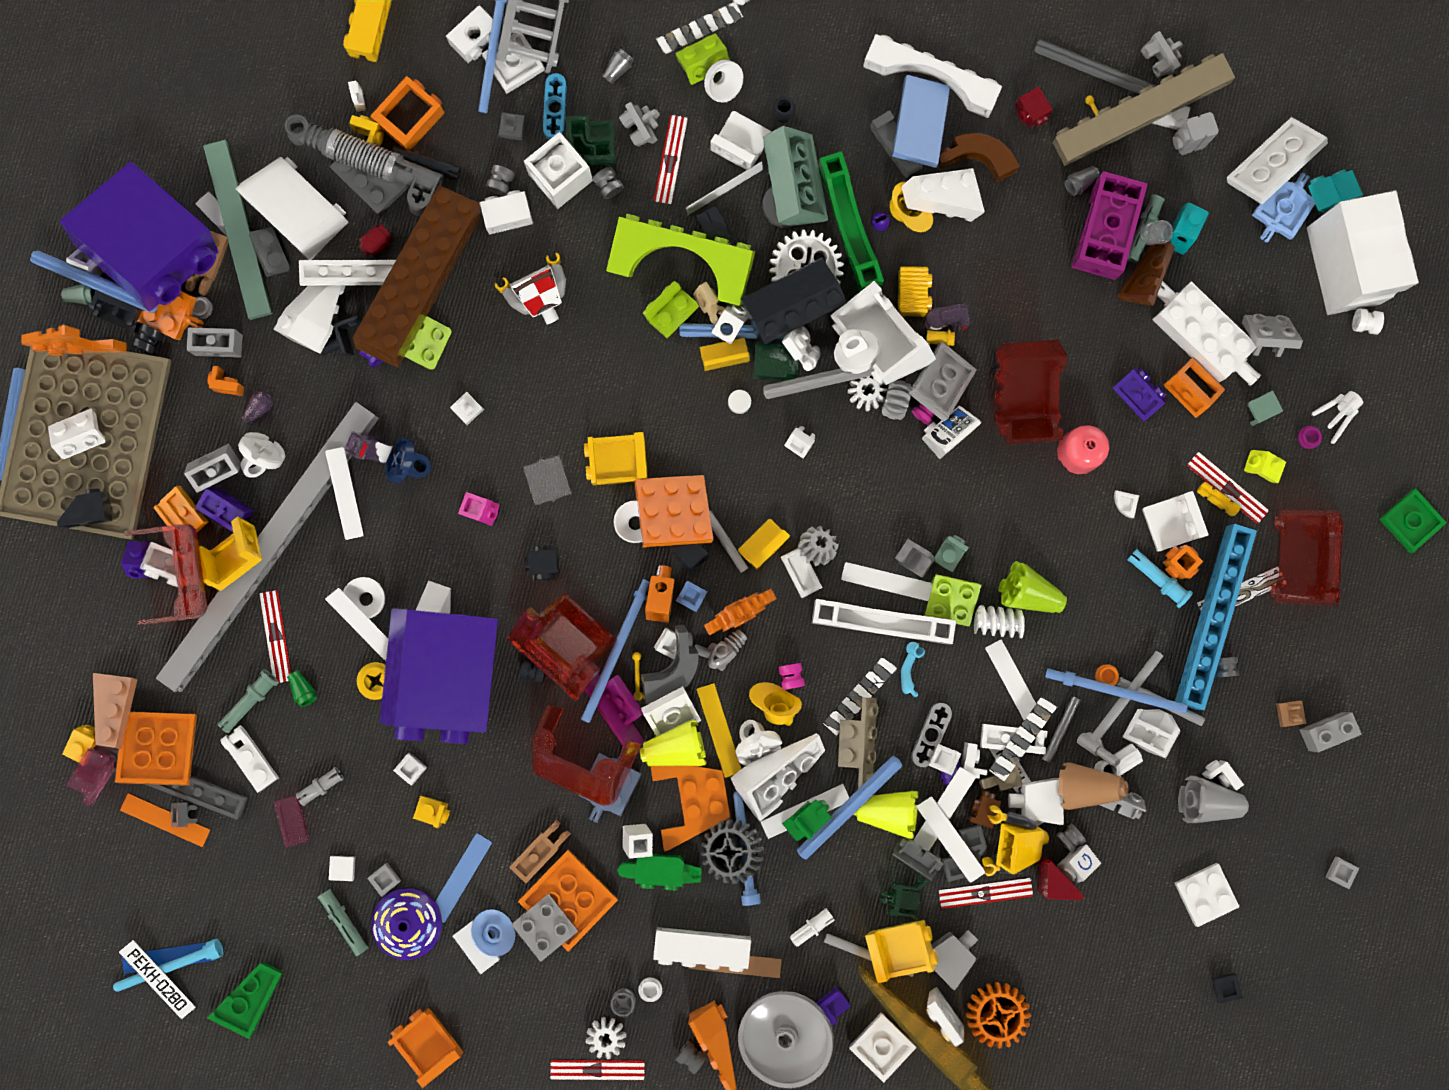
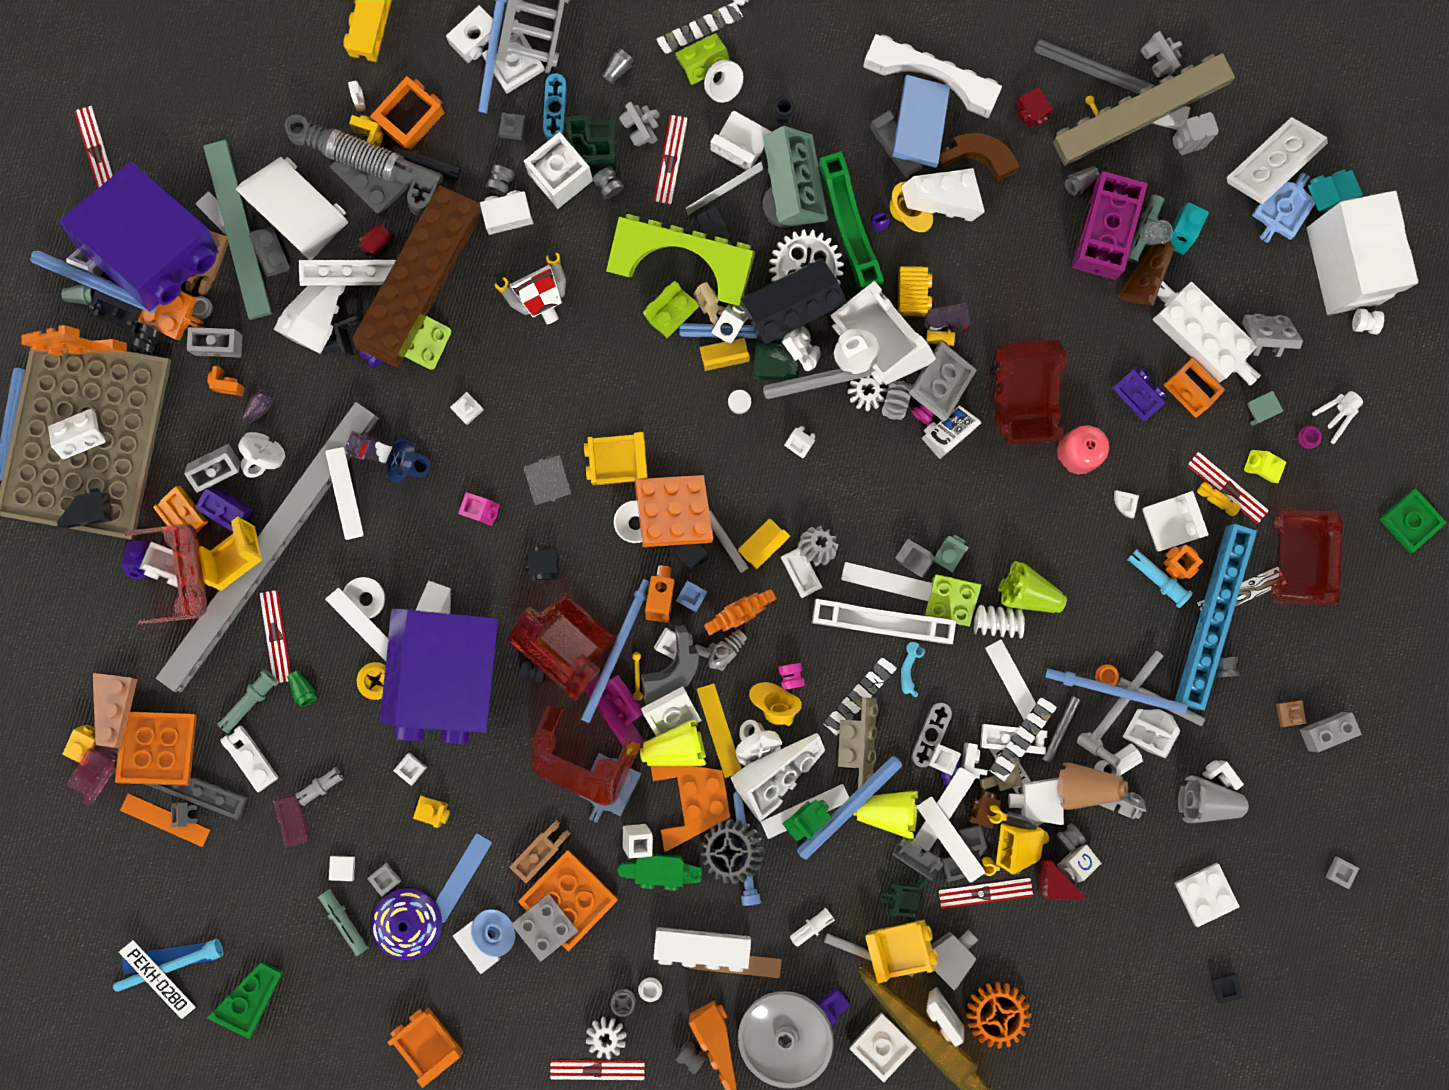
none -> sticker [75,106,113,188]

